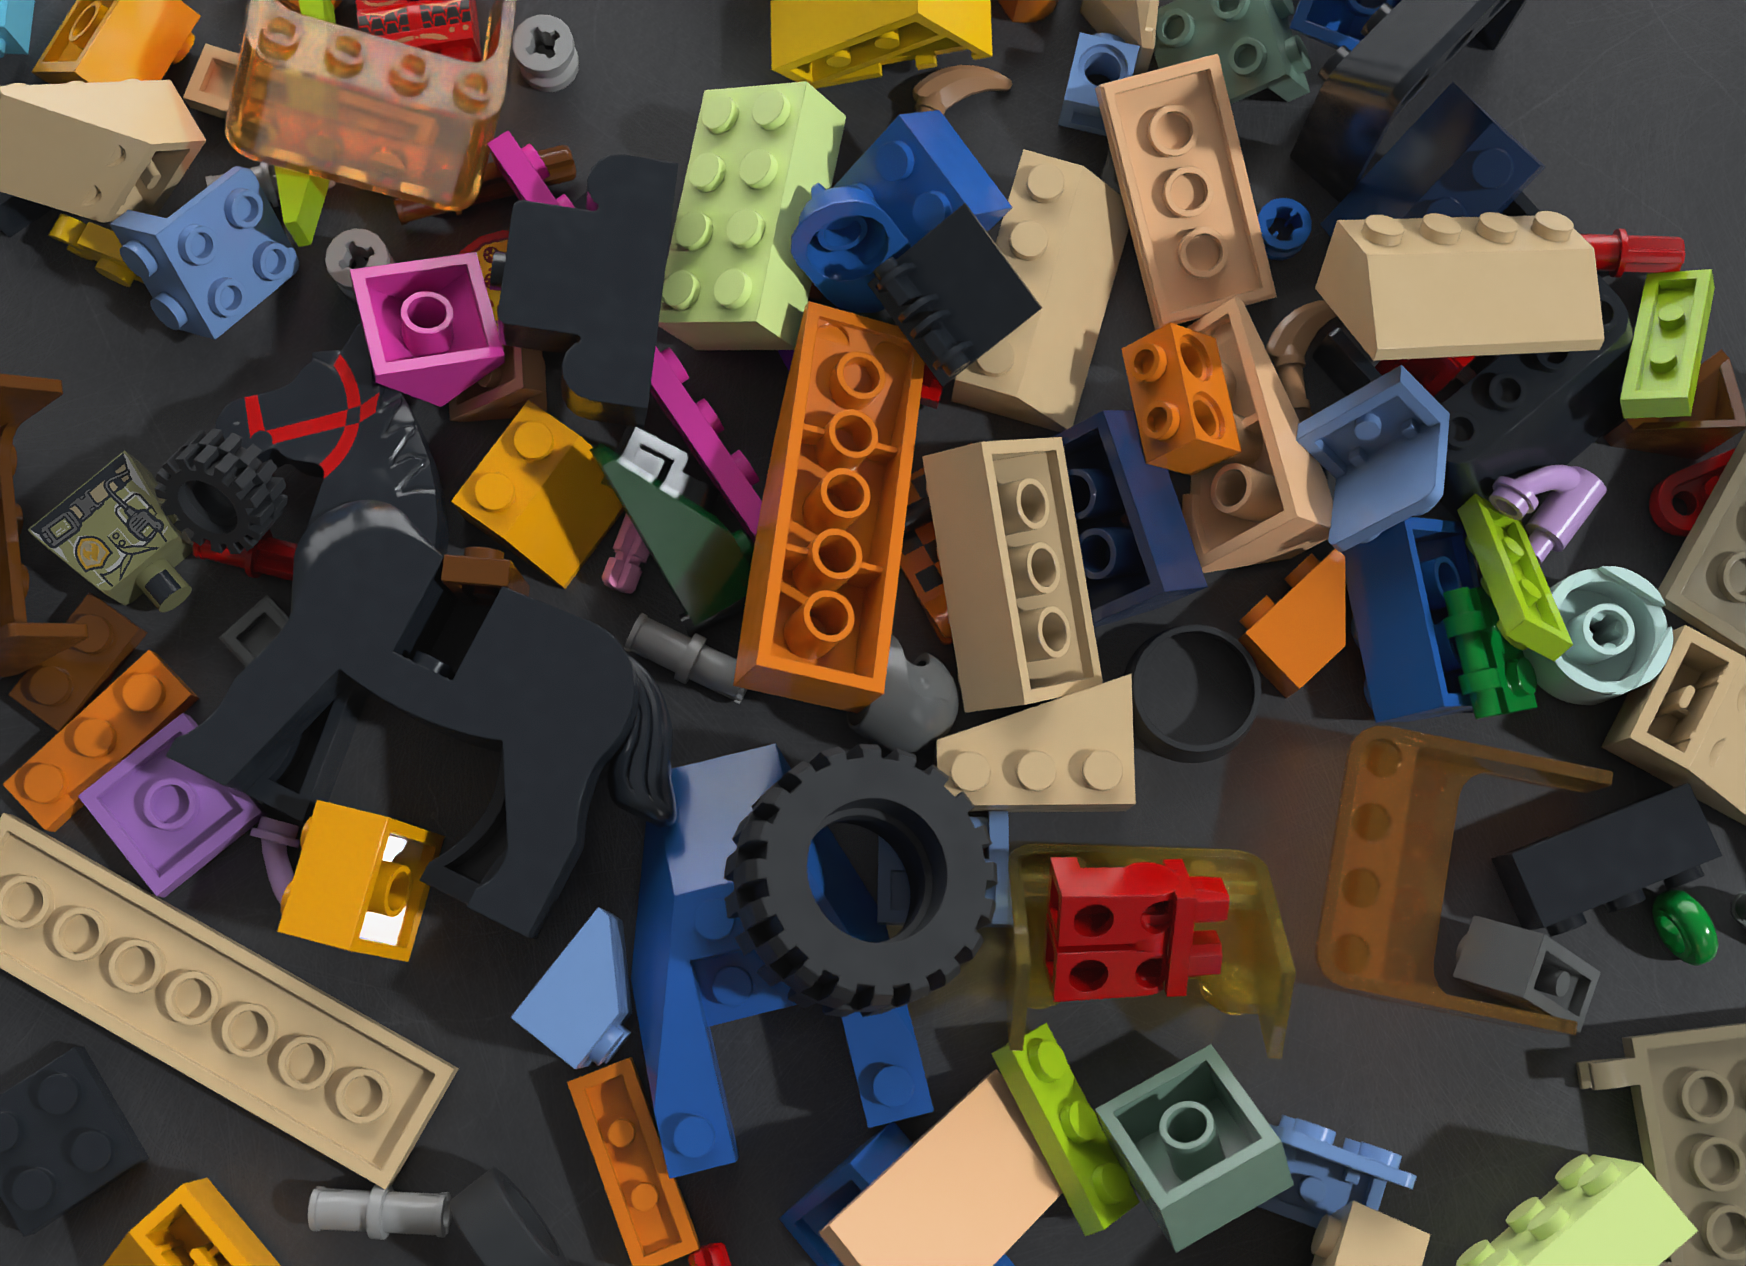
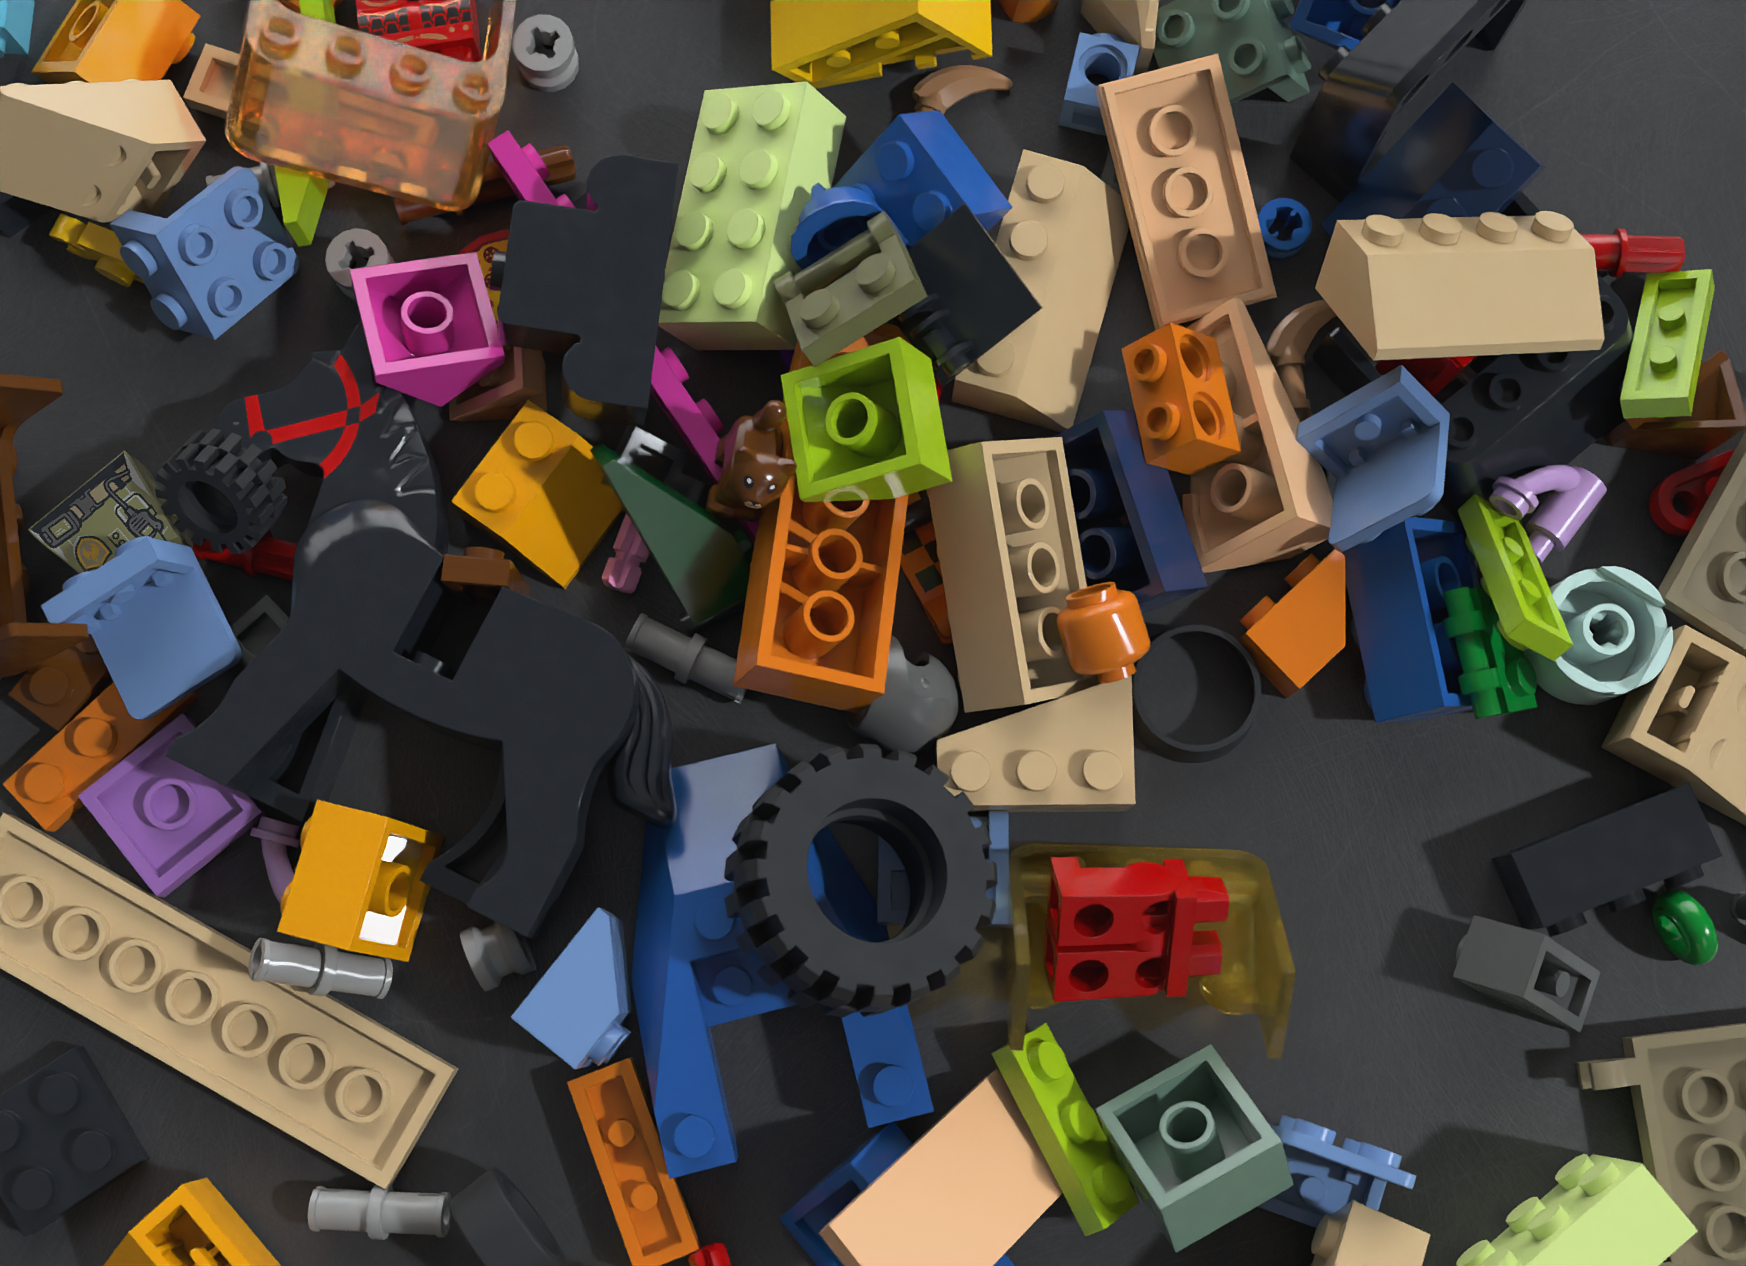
clear orange windscreen [1315,726,1613,1035] -> none
none -> medium blue bracket [41,536,242,720]
none -> light grey pin [249,938,393,999]
none -> light grey wheel [460,921,536,991]
none -> reddish brown animal [706,400,797,522]
none -> olive plate [774,211,927,367]
none -> lime slope [781,337,953,502]
none -> orange head [1057,582,1150,683]

